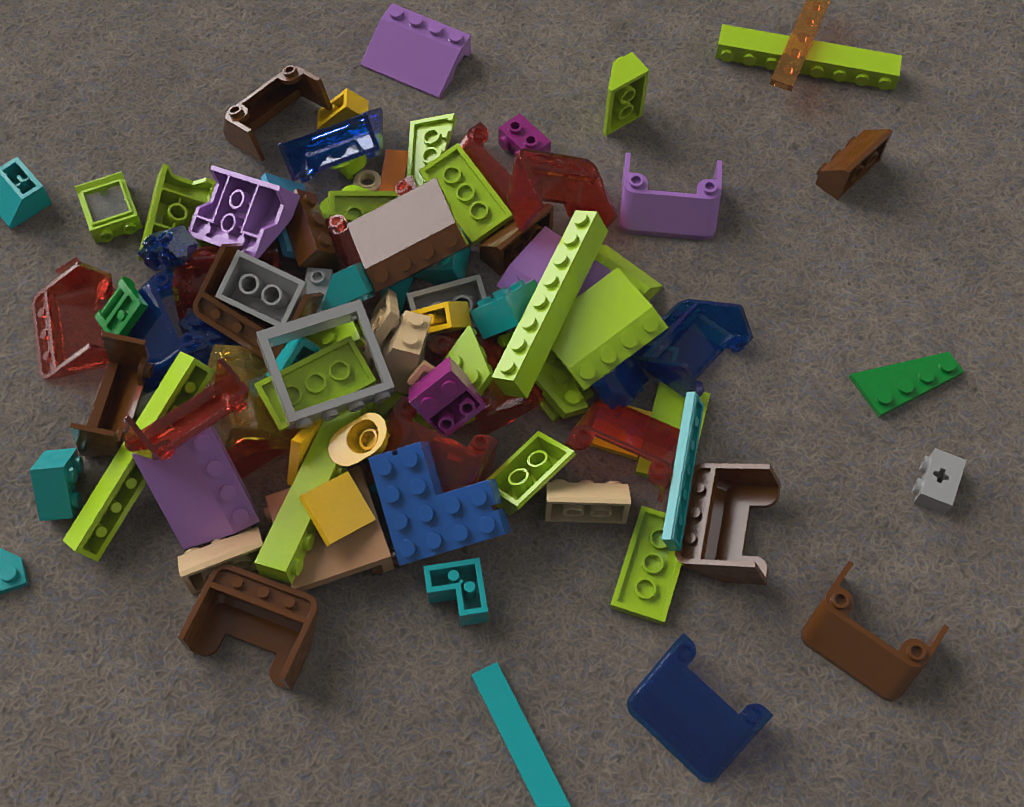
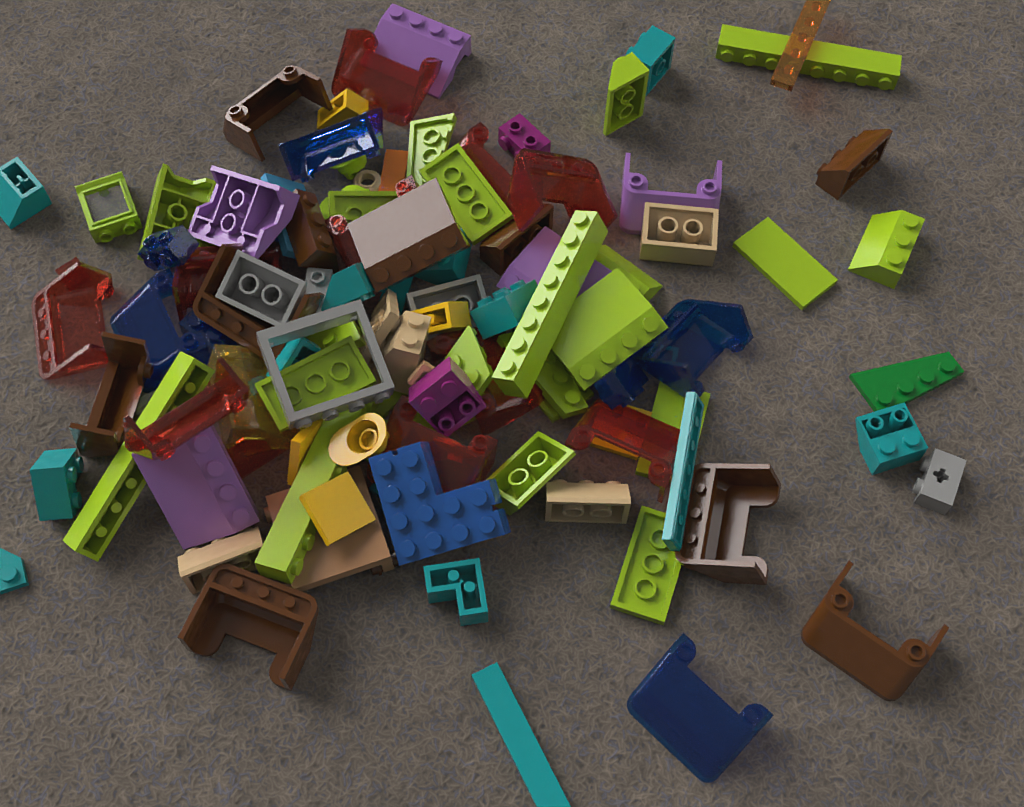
green plate [95,276,148,336] -> none
none -> clear red windscreen [331,28,443,126]
none -> teal brick [626,25,676,96]
none -> tan slope [639,202,719,266]
none -> lime tile [732,217,838,310]
none -> lime slope [847,210,925,289]
none -> teal slope [855,402,928,475]

